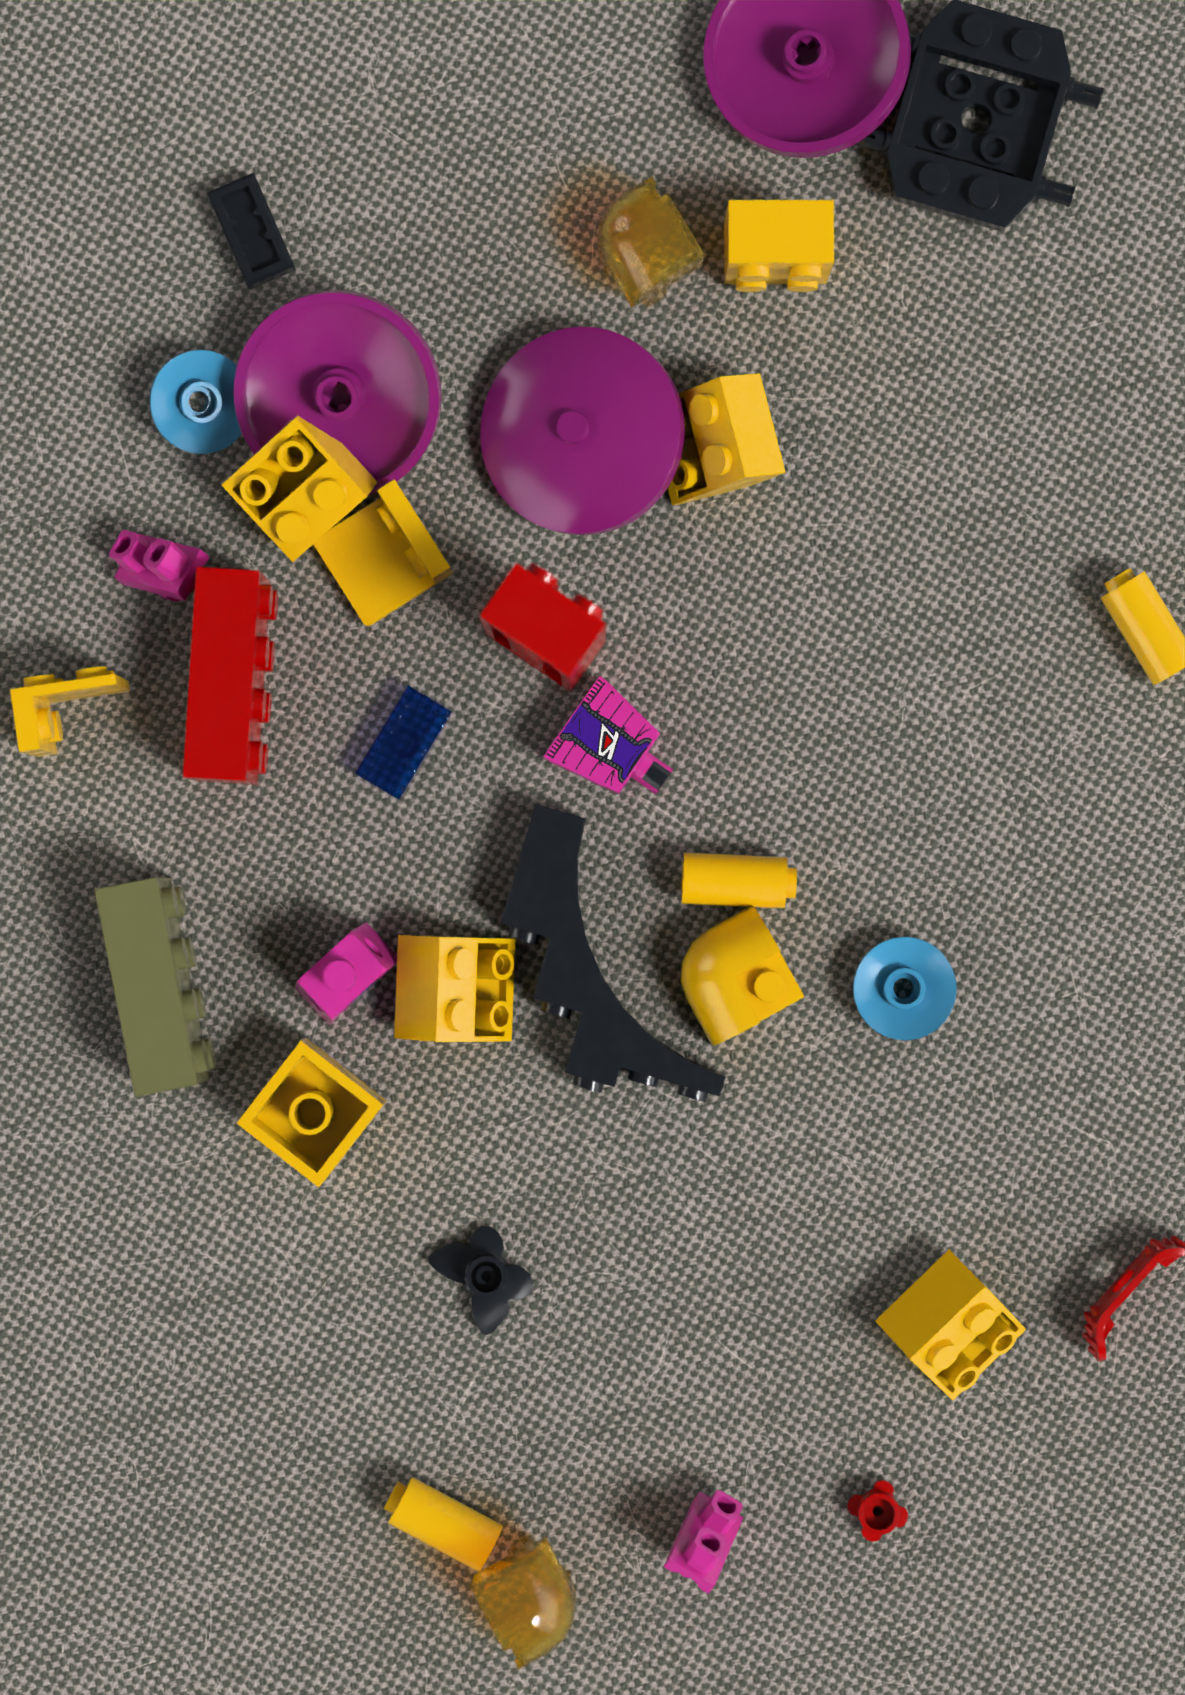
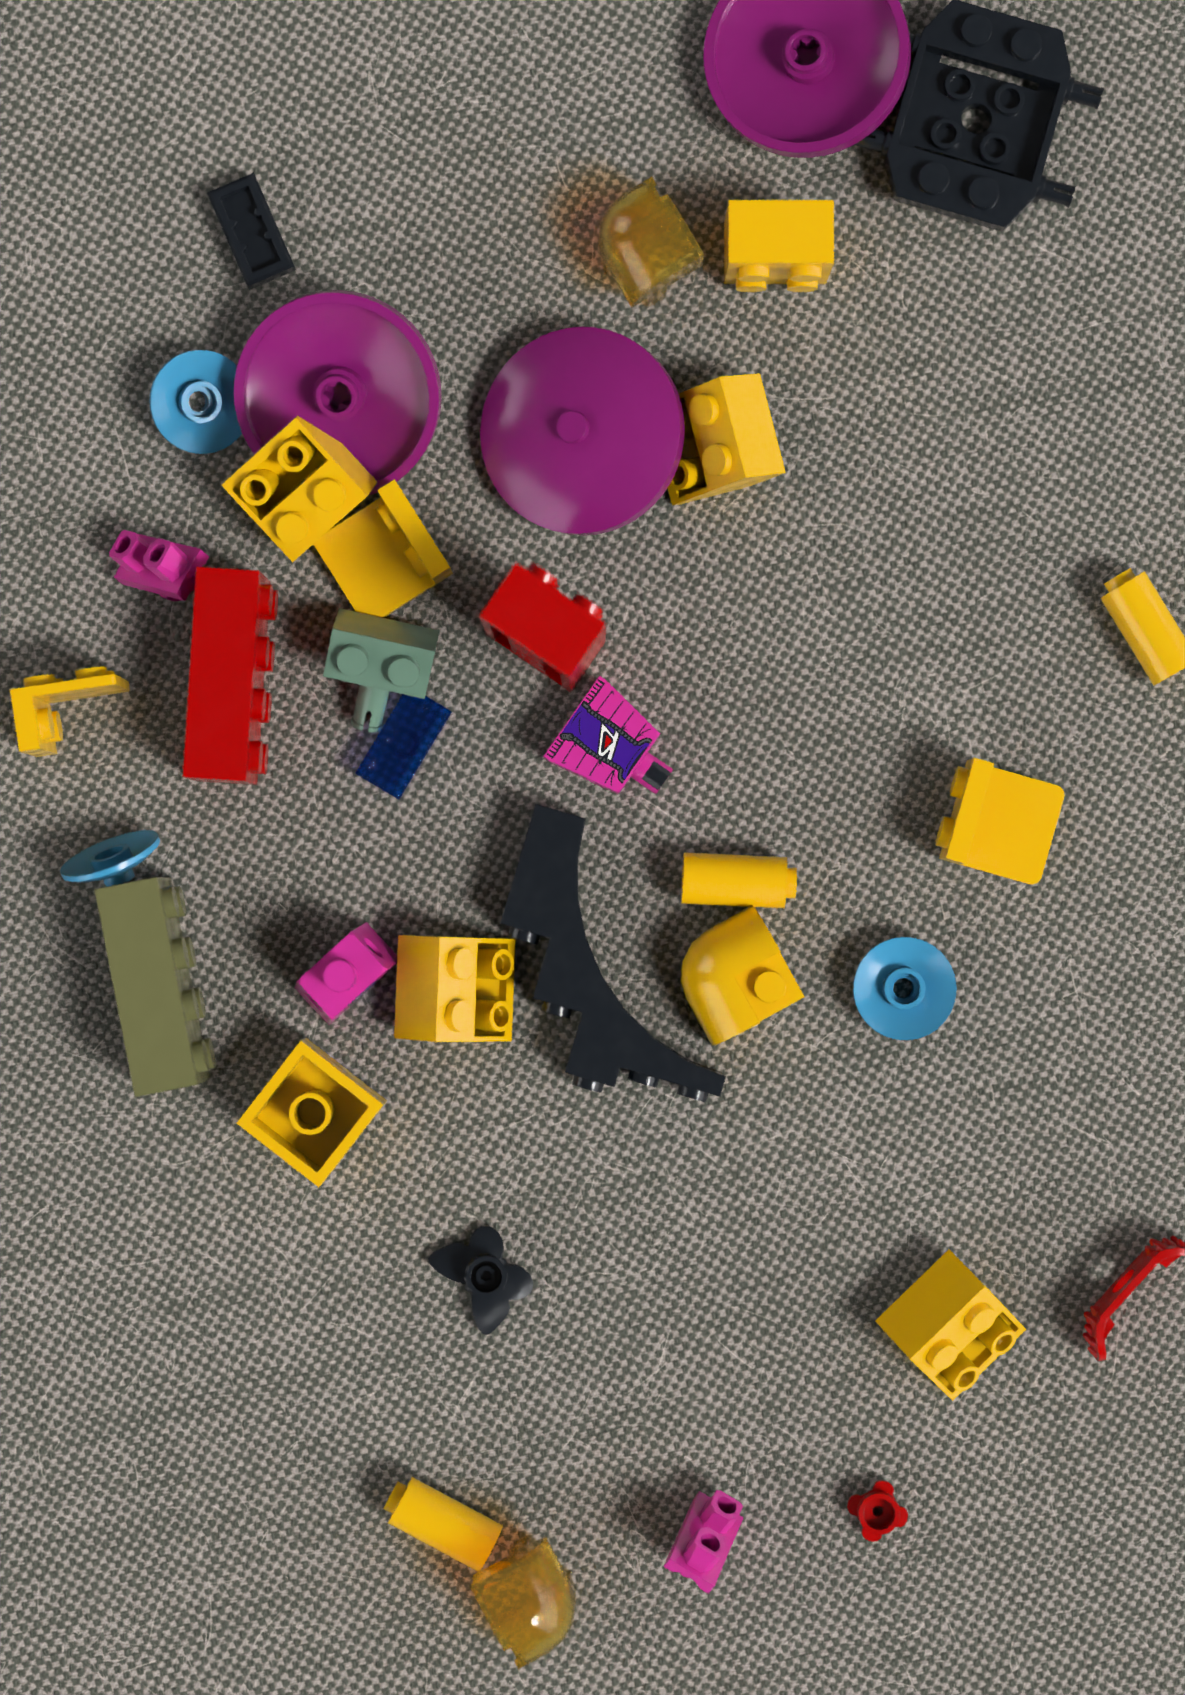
none -> dark azure dish [60,830,160,887]
none -> sand green brick [323,608,440,733]
none -> yellow bracket [935,758,1065,884]

